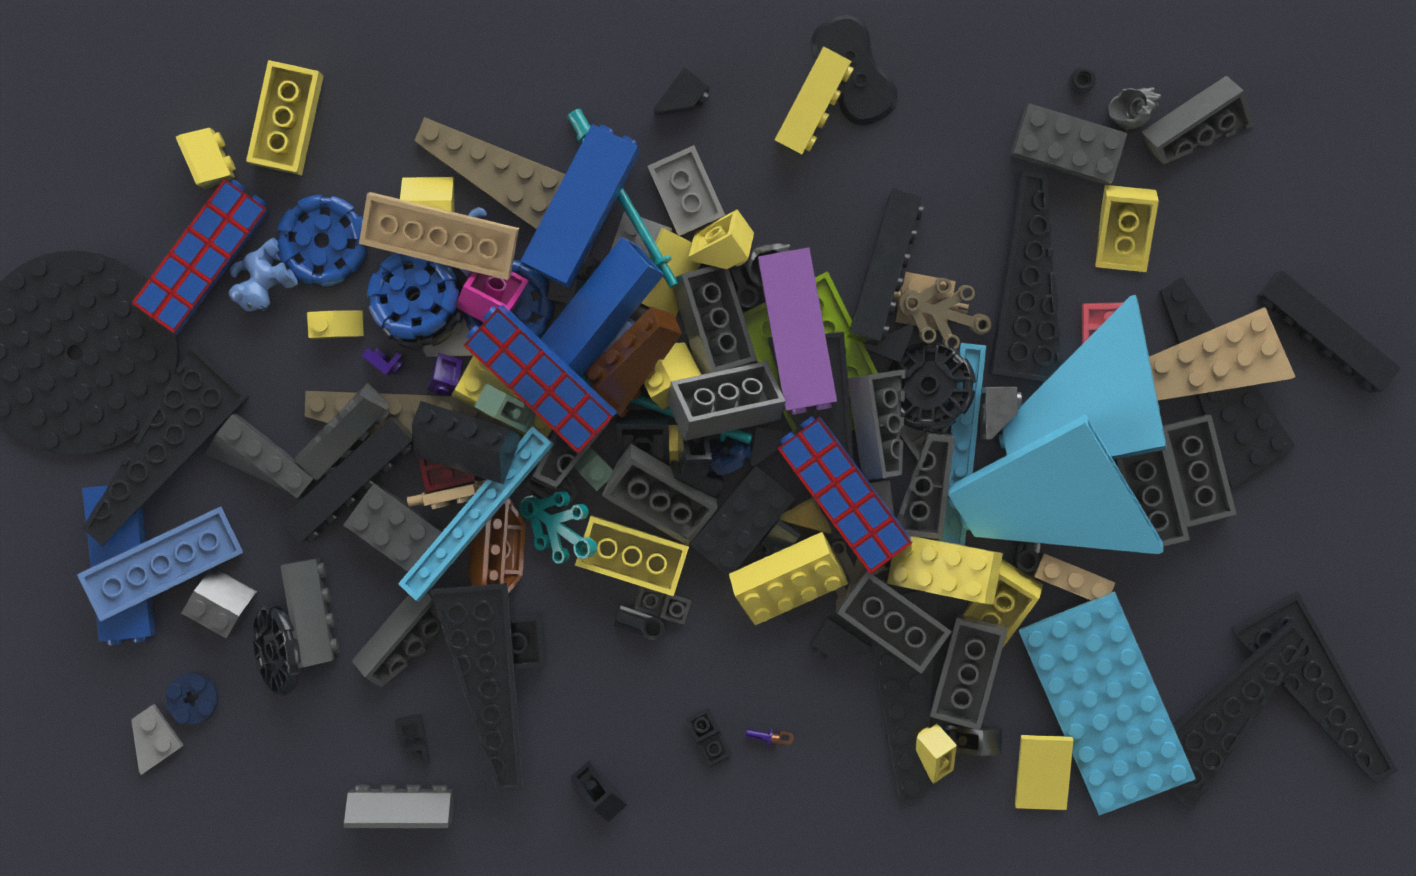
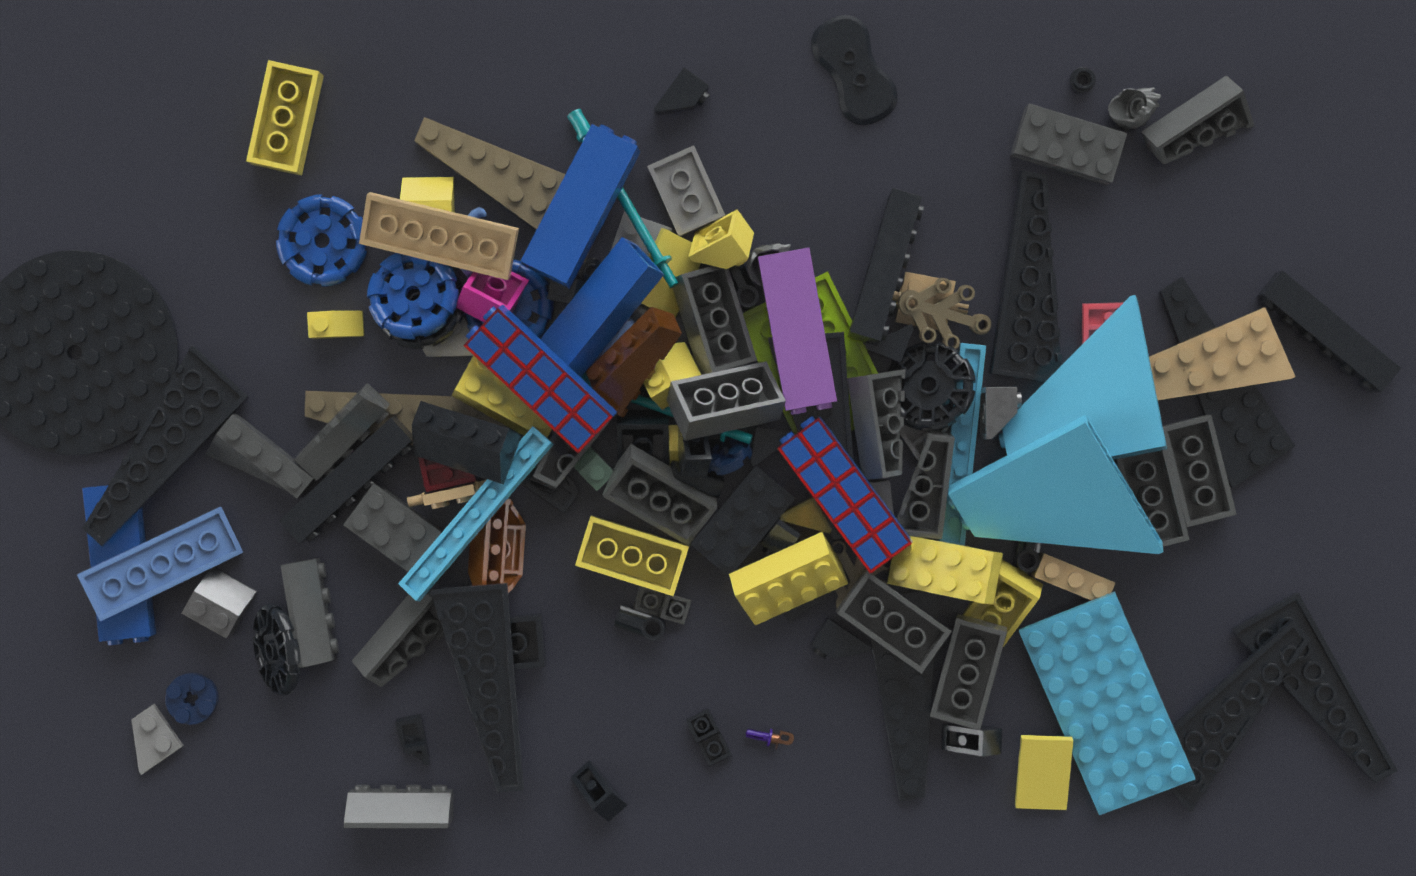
blue brick [132,178,269,336] -> none
light yellow slope [176,128,236,190] -> none
medium blue animal [229,237,298,312] -> none
dark purple bracket [362,348,404,376] -> none
dark purple bracket [427,353,463,396] -> none
sand green slope [474,383,536,433] -> none
teal plant [519,491,597,564] -> none
light yellow brick [775,46,854,154] -> none
light yellow slope [916,724,957,784] -> none
light yellow slope [1095,185,1159,272] -> none

